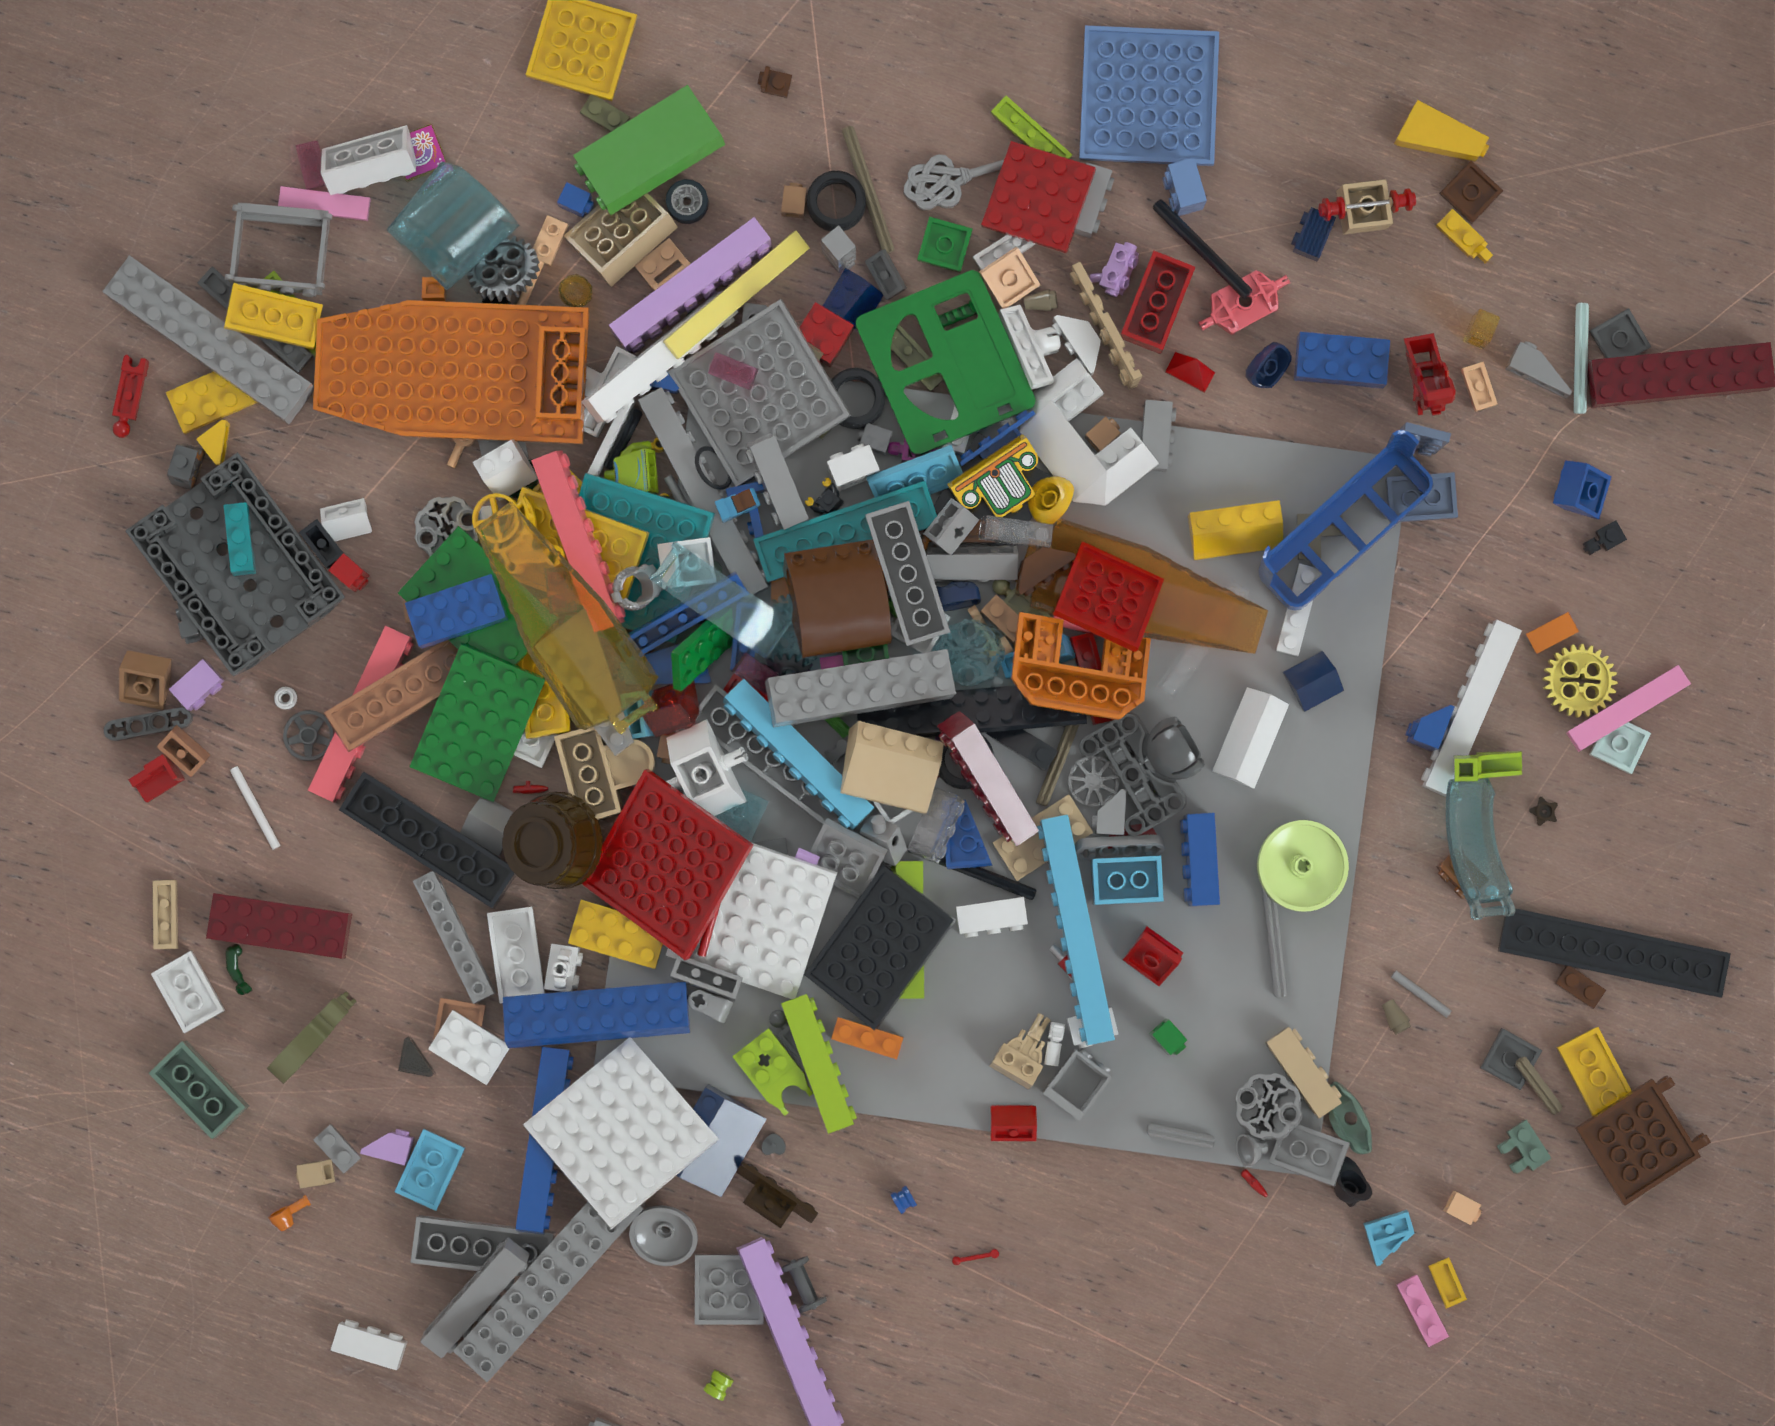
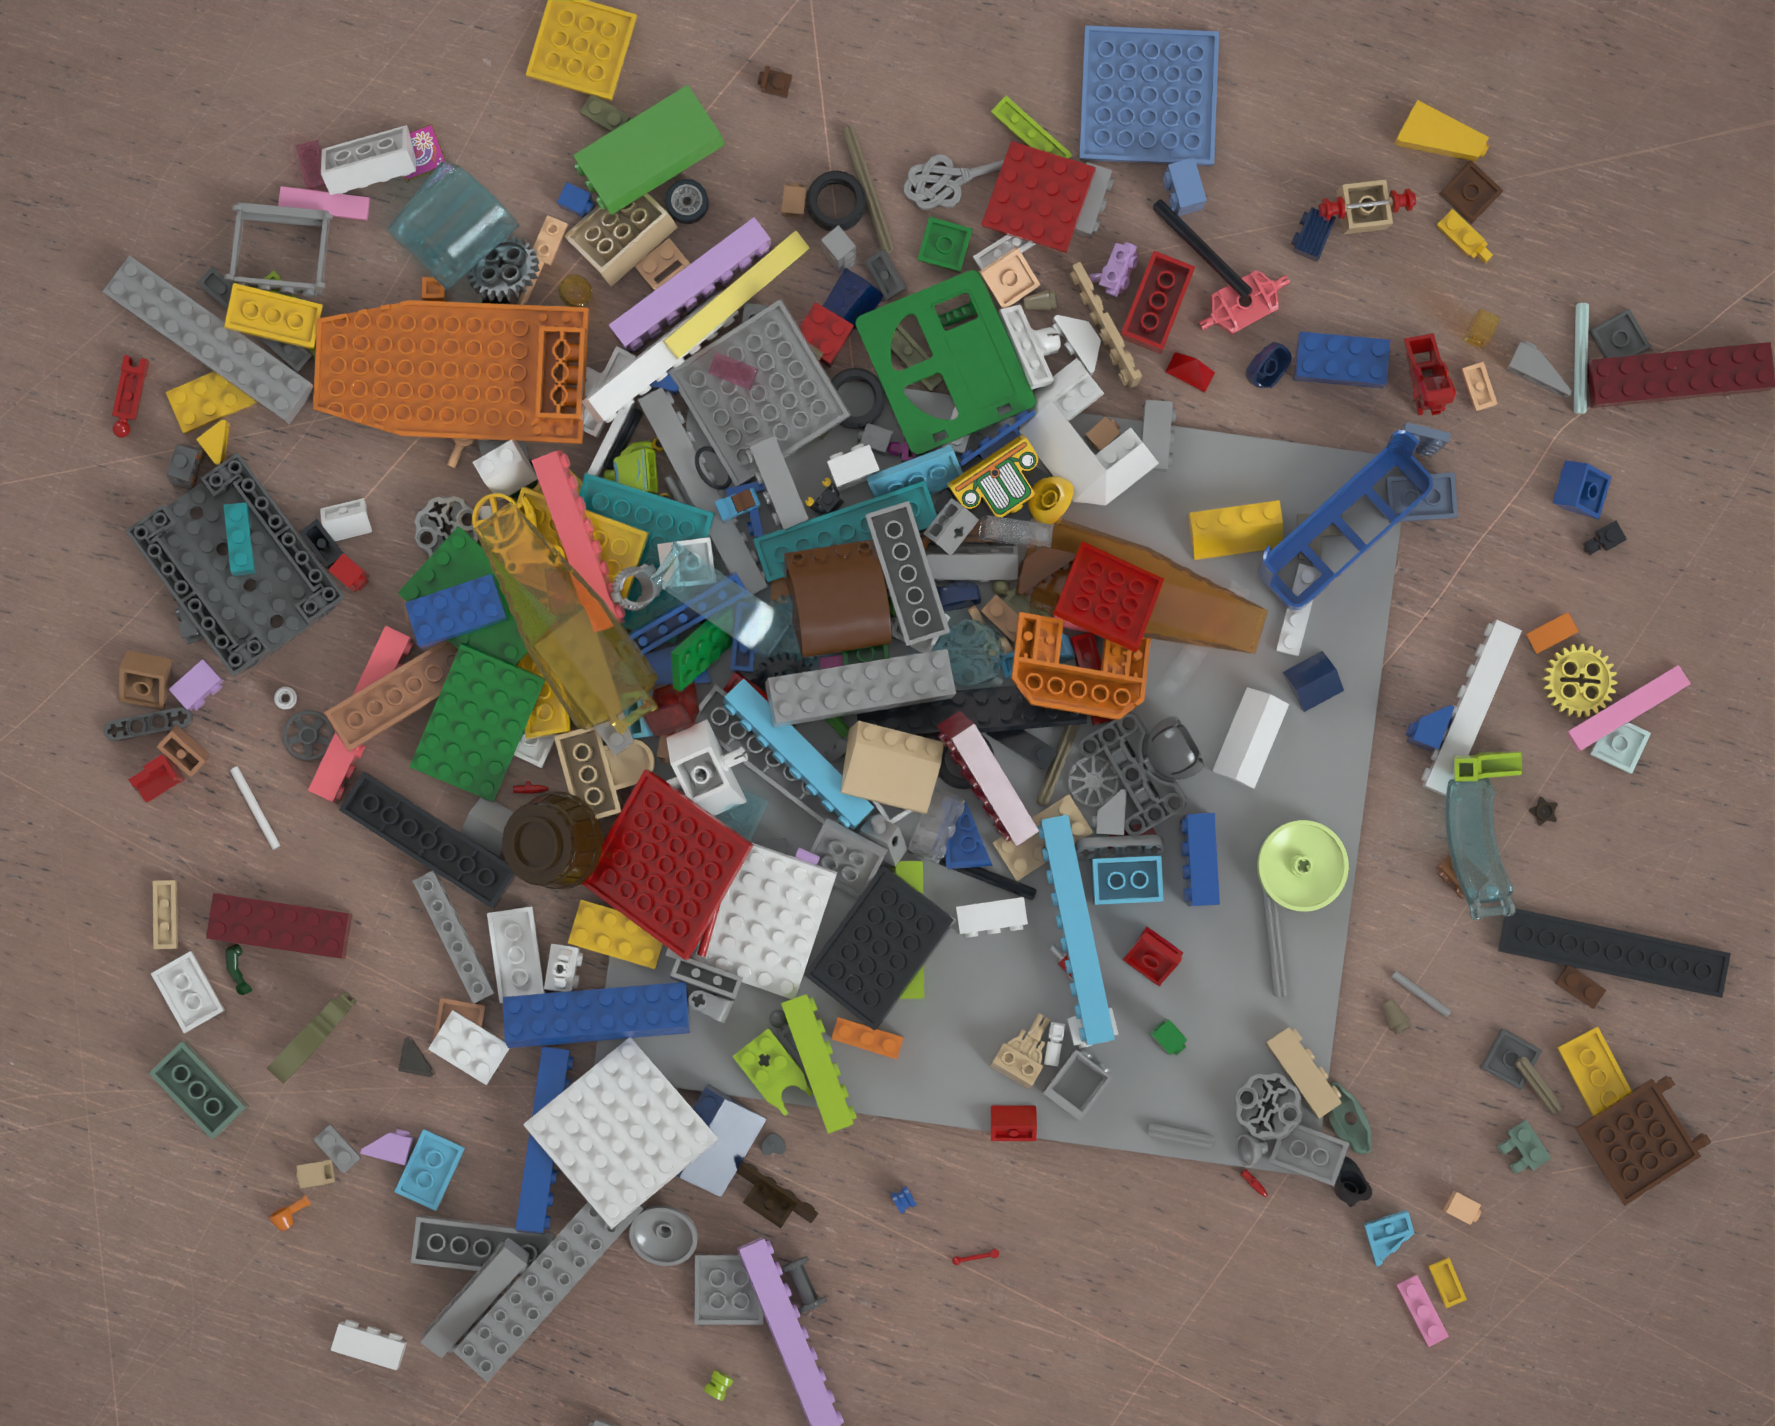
clear pink plate [732,652,780,695] -> none

